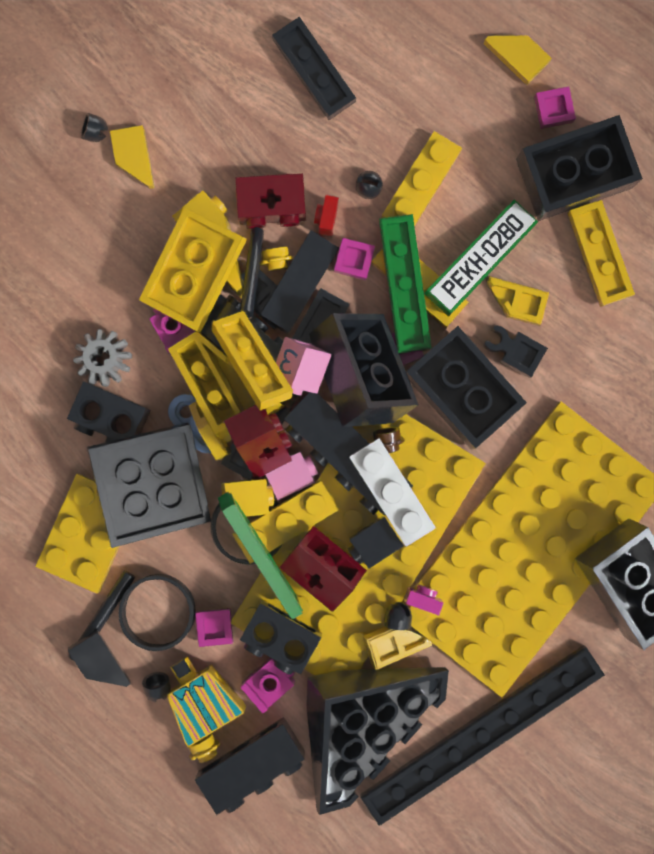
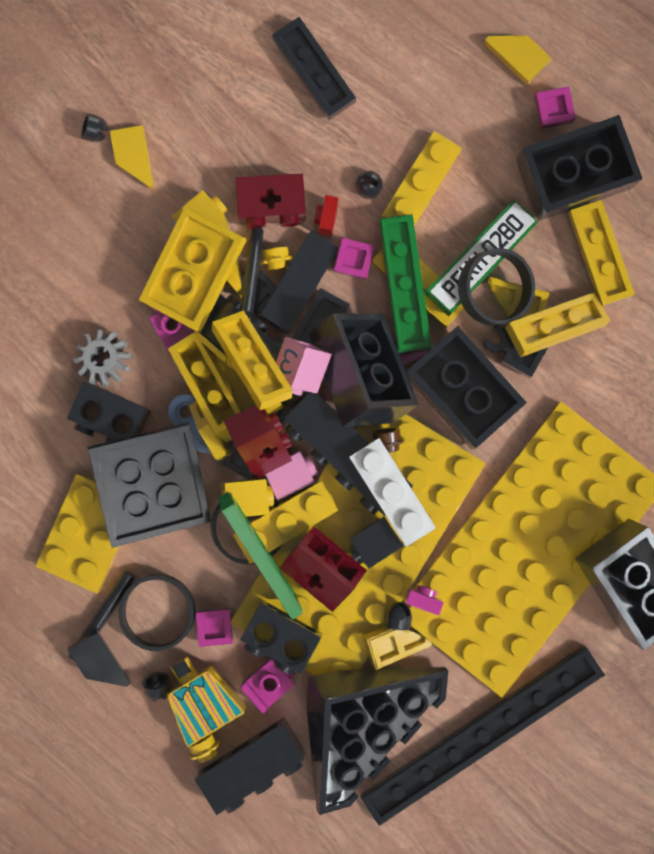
none -> black tyre [458,248,535,325]
none -> yellow plate [505,292,611,357]

